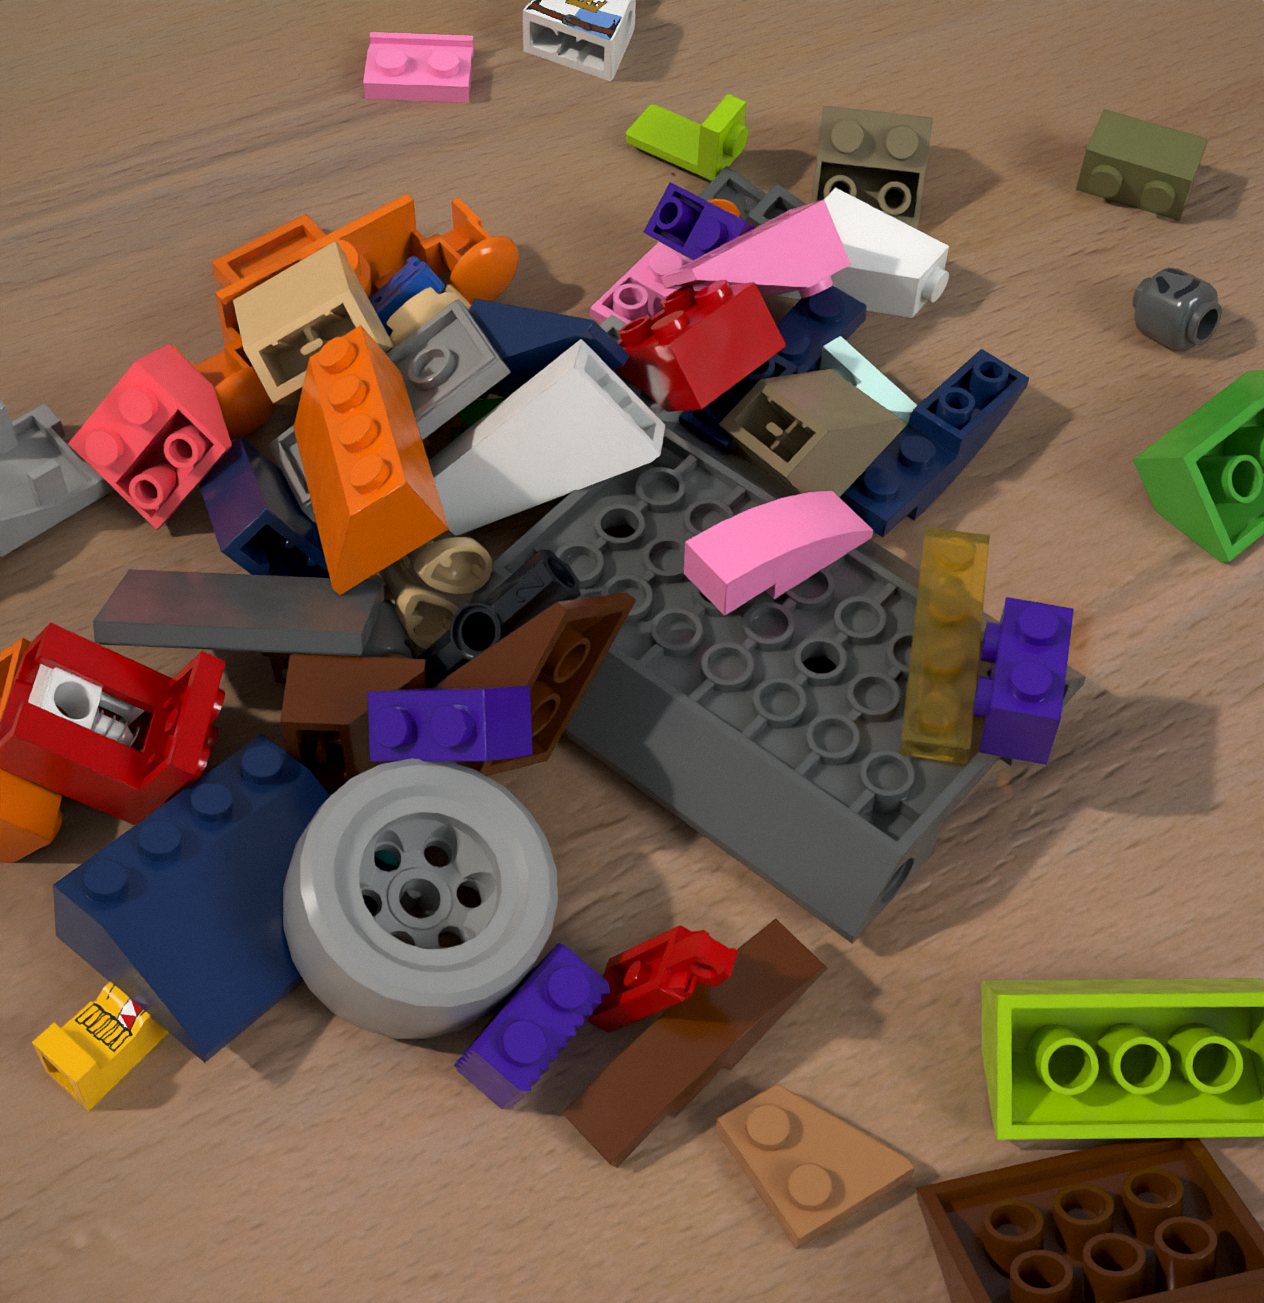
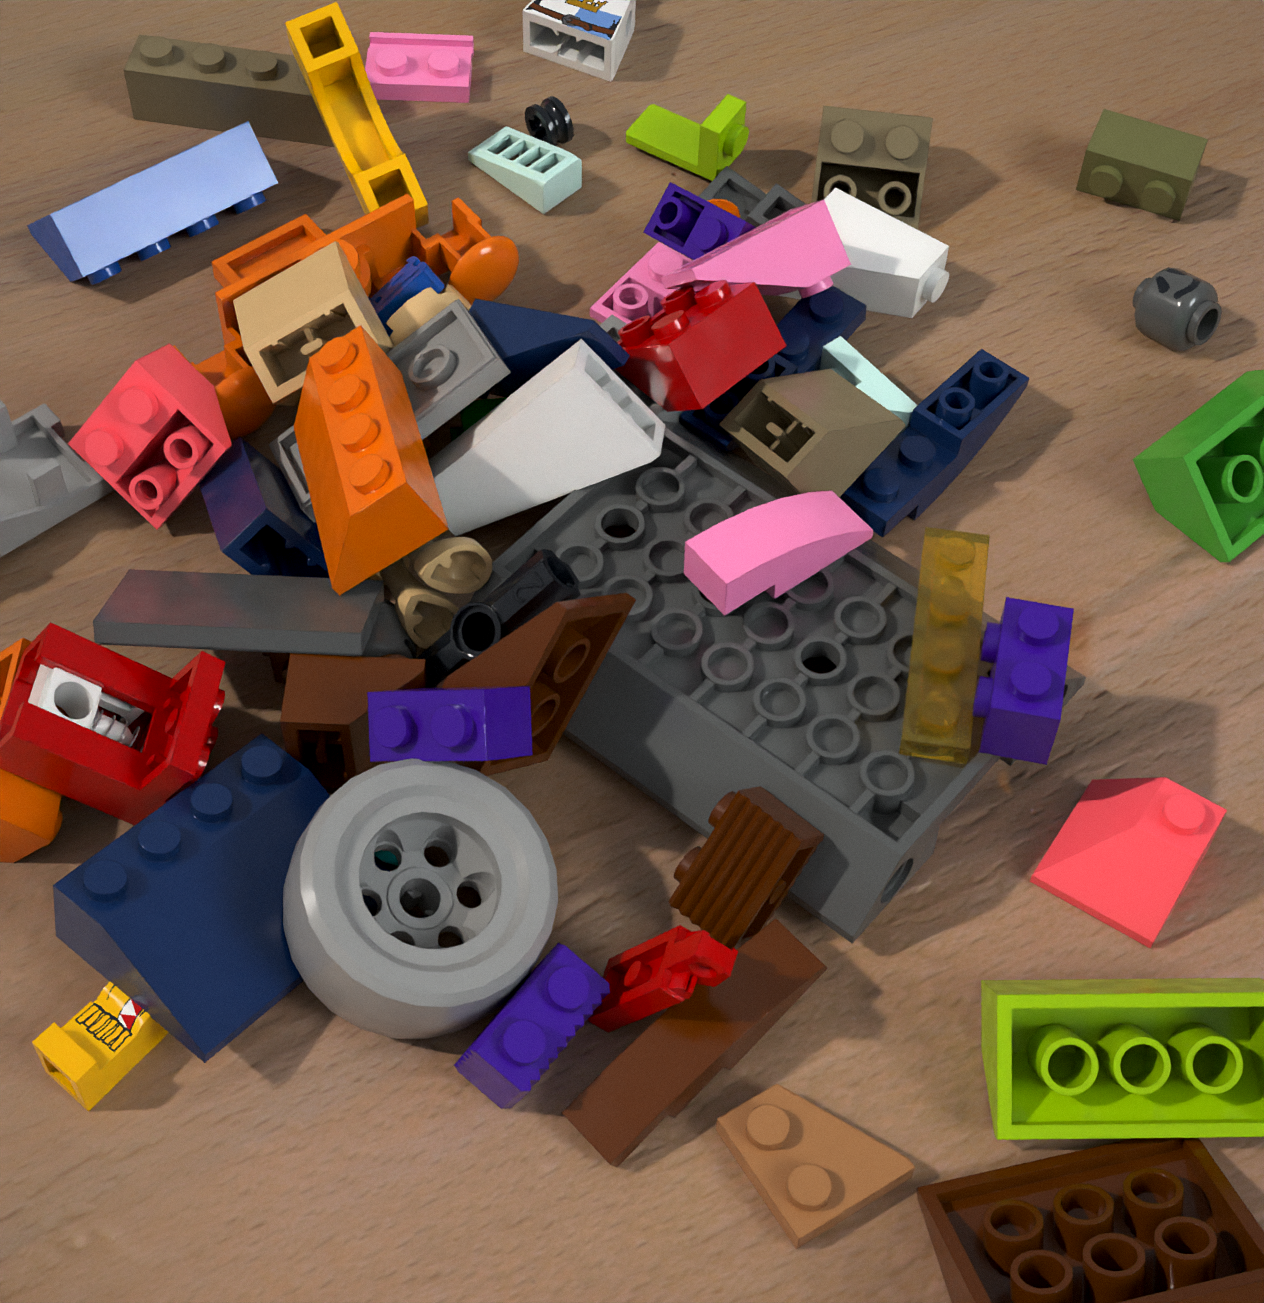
none -> slope [27,121,278,285]
none -> dark tan slope [124,34,335,147]
none -> yellow arch [285,2,429,228]
none -> light aqua slope [468,126,582,214]
none -> black bush [525,96,574,146]
none -> reddish brown brick [668,786,824,950]
none -> coral slope [1030,777,1227,948]

